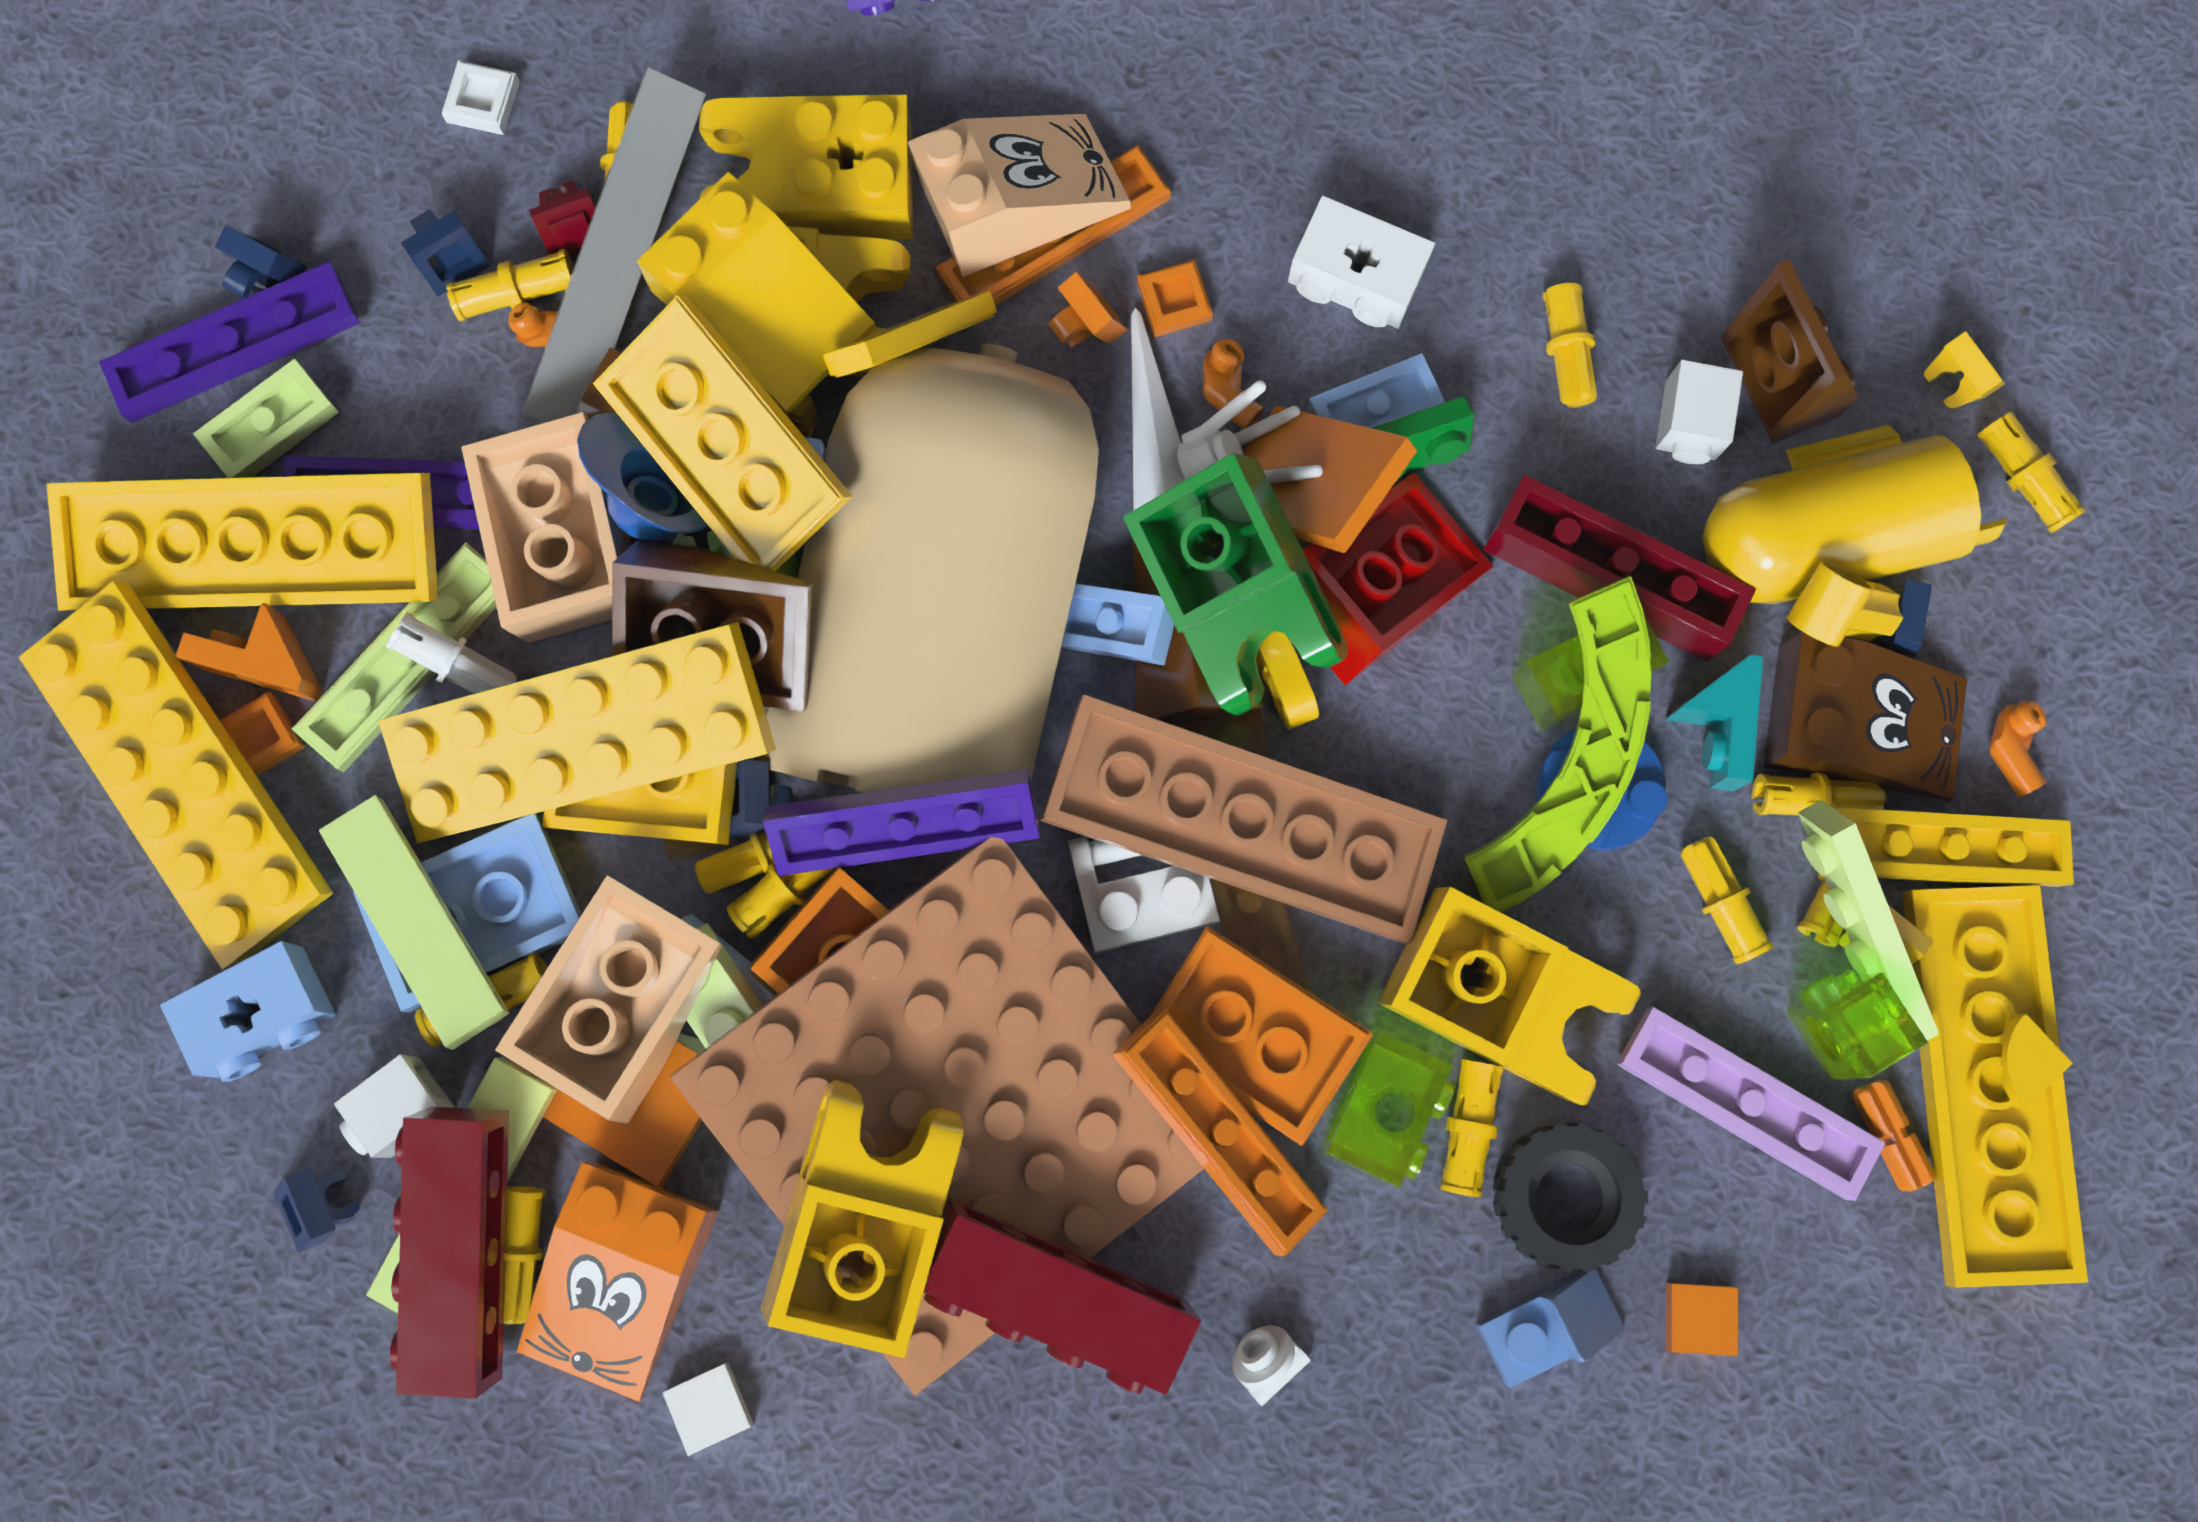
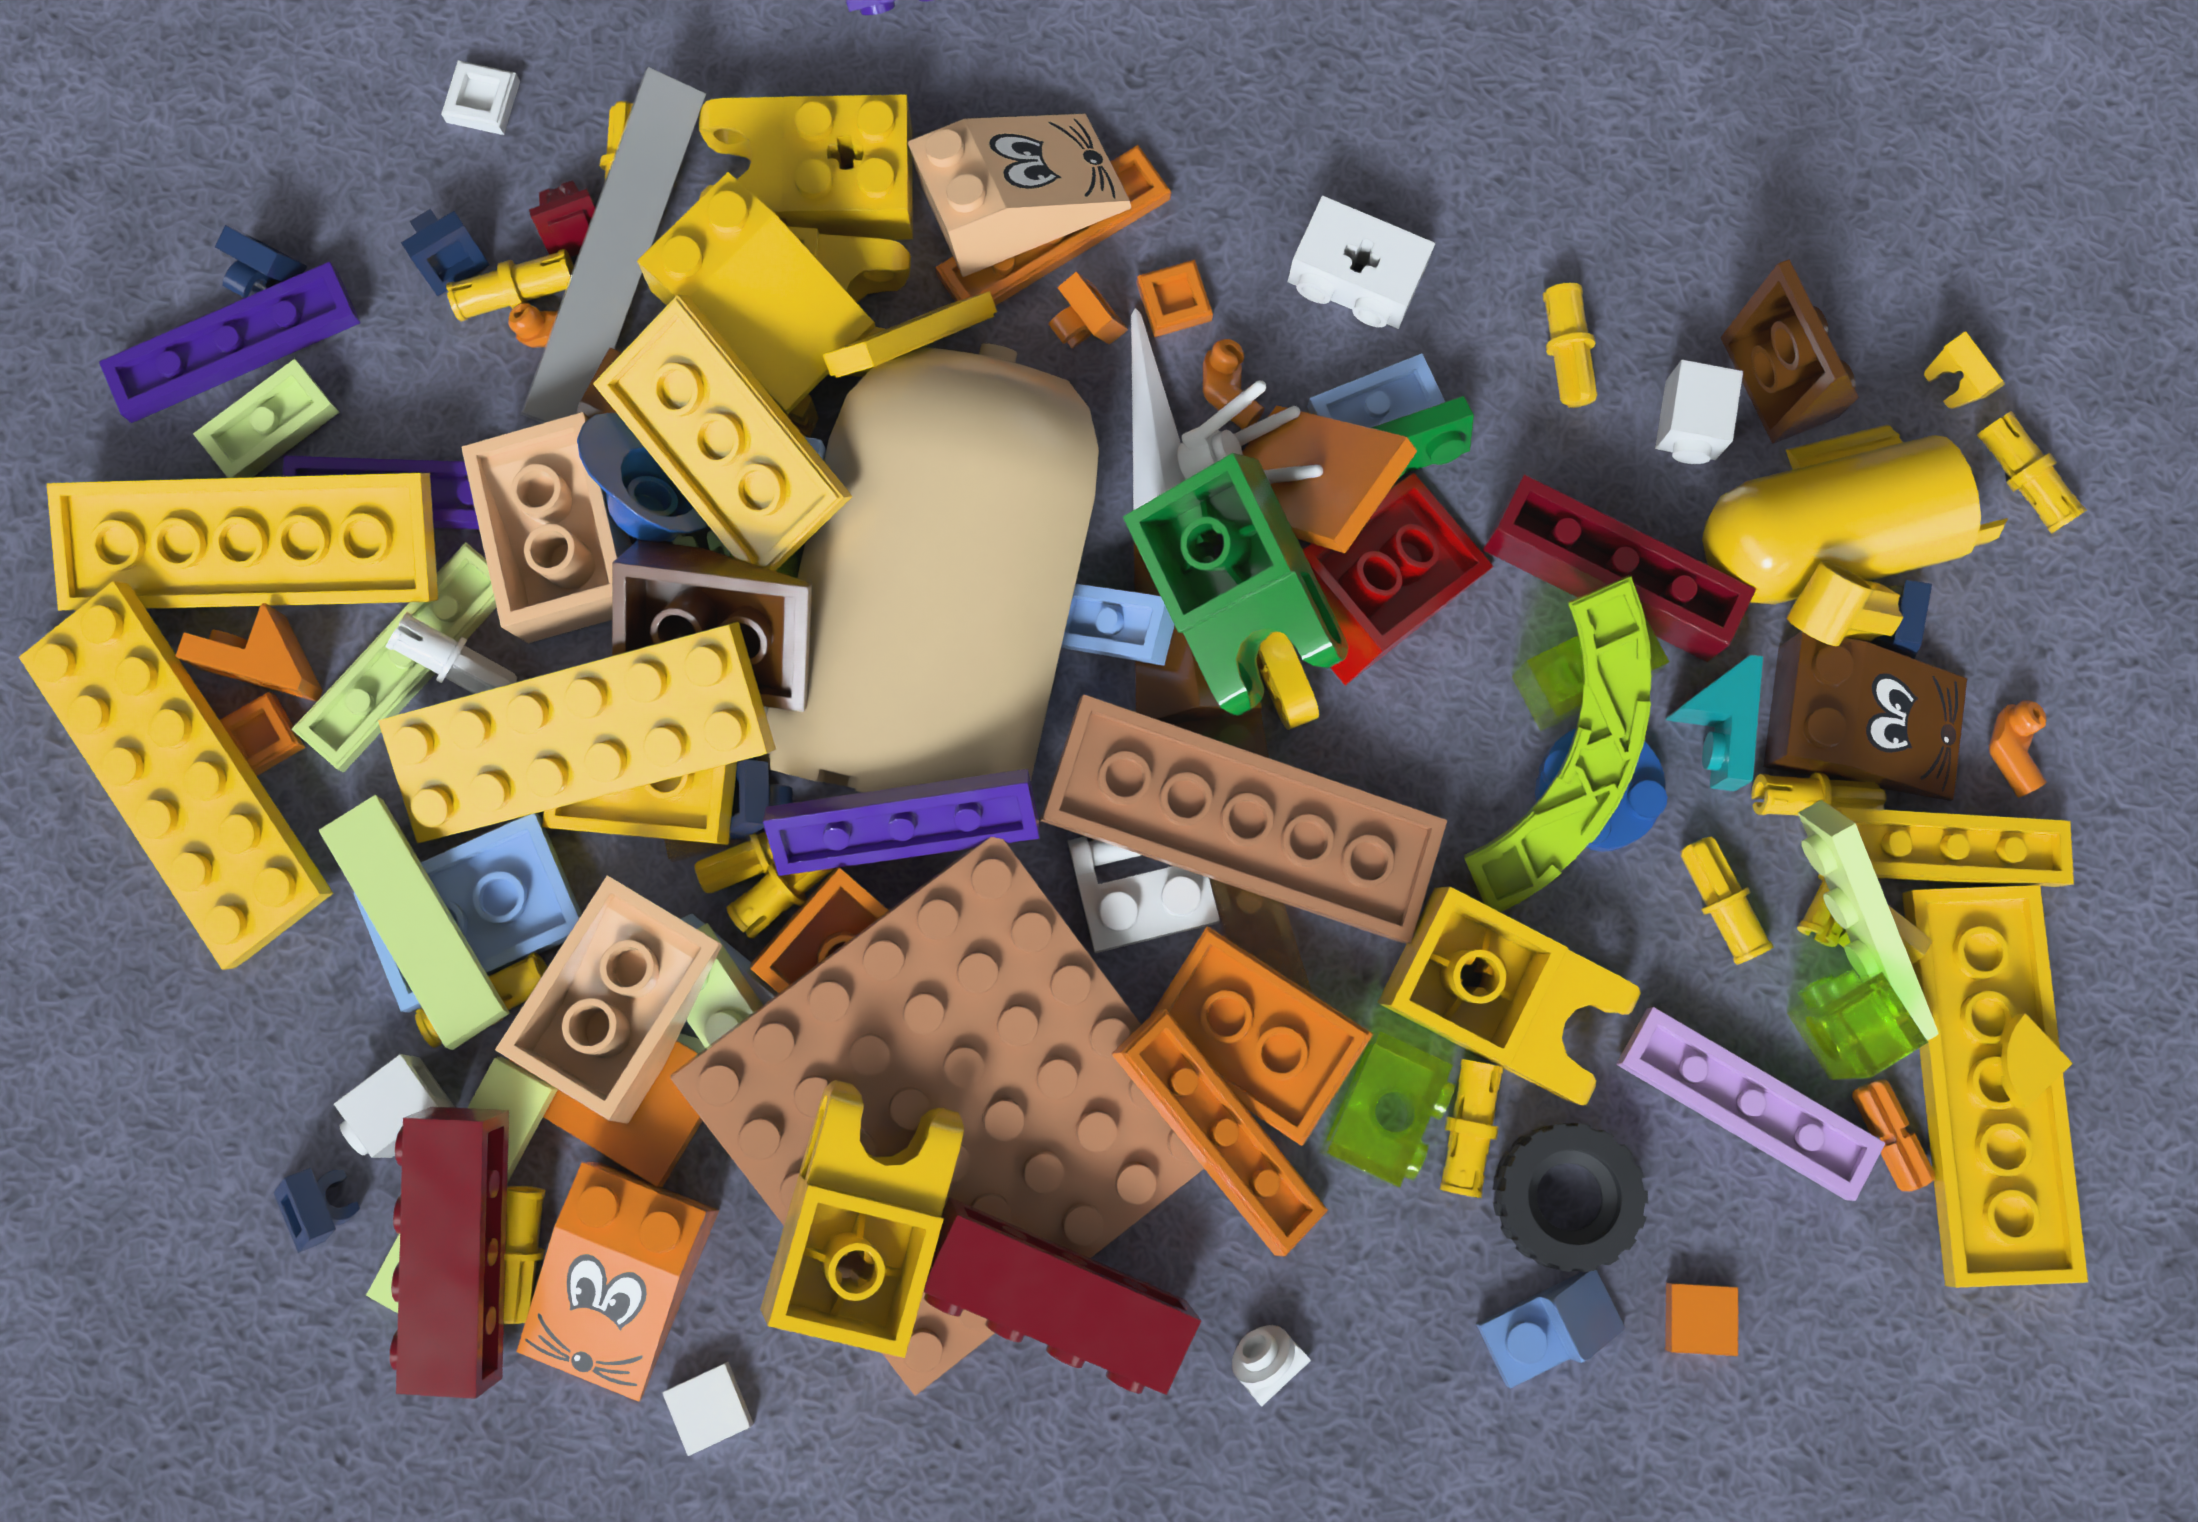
light blue brick [160,941,336,1082] -> none

